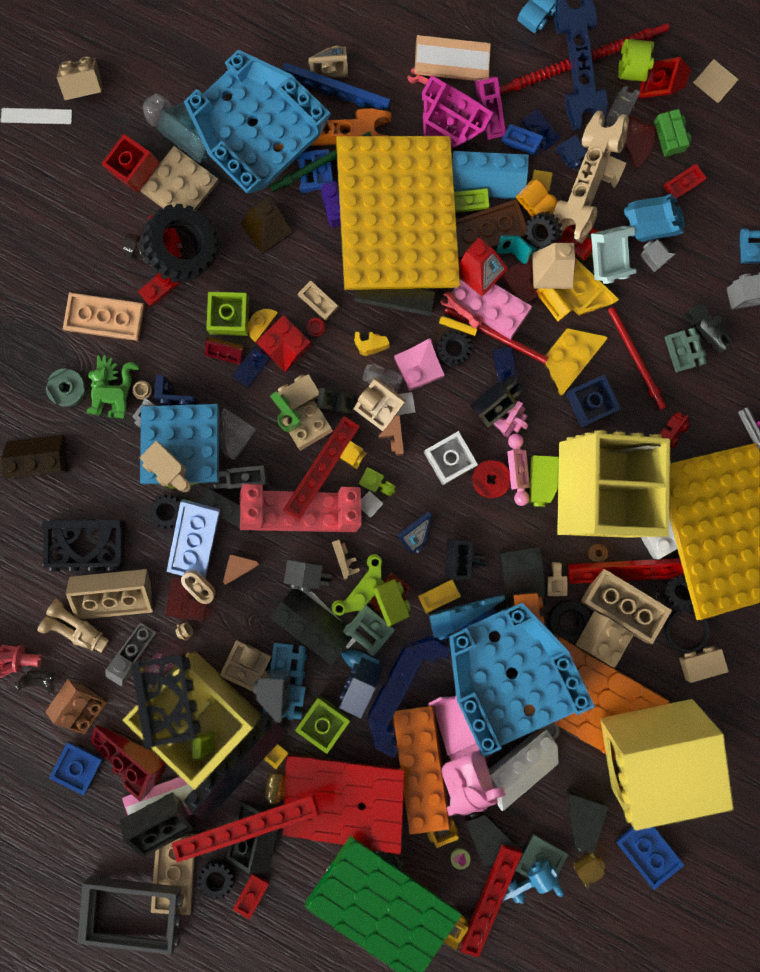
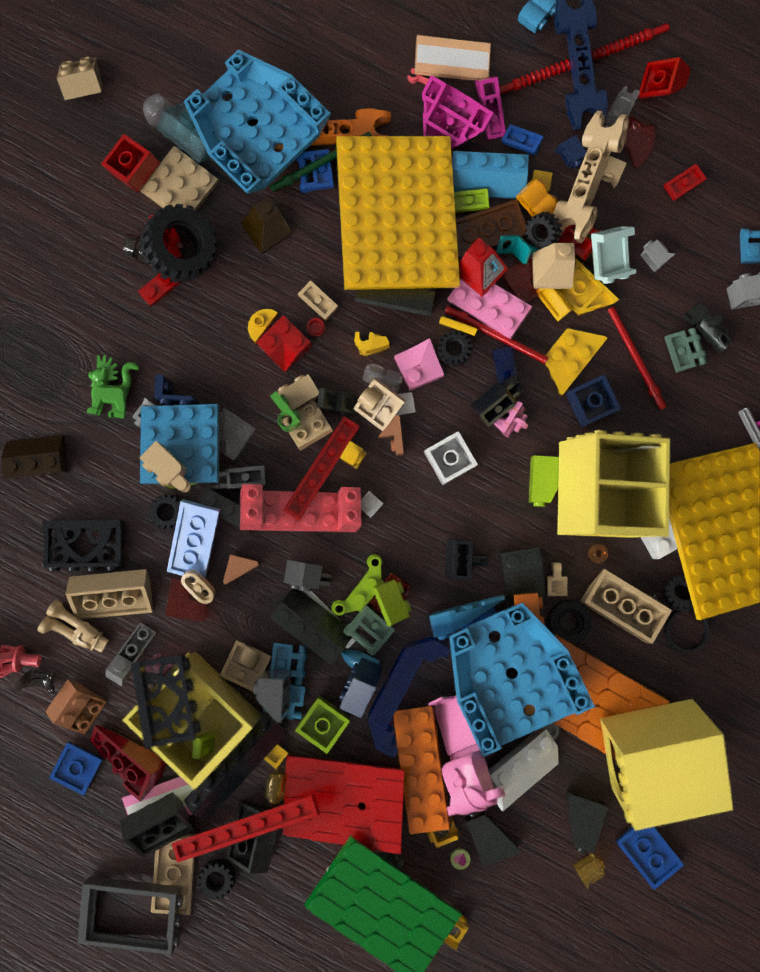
white sticker [1,108,72,124] -> none
sand green plate [46,369,87,407] -> none
light nougat tile [63,292,145,341] -> none
tan plate [132,381,152,400] -> none
tan plate [176,622,193,641] -> none
dark red plate [204,336,244,365] -> none
lime brick [206,292,249,336] -> none
clear blue plate [232,346,270,388] -> none
red plate [232,873,270,920] -> none
blue plate [282,62,390,112] -> none
tan slope [309,46,348,79] -> none
dark purple brick [321,181,341,228] -> none
tan plate [332,540,360,579] -> none
lime plate [359,467,396,497] -> none
slope [397,511,431,554] -> none
yellow plate [418,579,461,613] -> none
coral piece [440,292,483,328] -> none
red plate [459,844,522,958] -> none
red plate [472,460,510,499] -> none
dark azure piece [503,860,564,904] -> none
bright pink plate [507,434,530,506] -> none
sand green plate [515,833,568,878] -> none
clear blue plate [522,109,560,151] -> none
red plate [567,558,684,584] -> none
tan brick [576,611,634,668] -> none
lime brick [618,39,654,82] -> none
dark azure brick [624,194,685,242] -> none
bright green brick [654,109,691,157] -> none
red hinge [660,412,690,449] -> none
tan piece [679,646,729,683] -> none
tan sticker [693,59,739,103] -> none

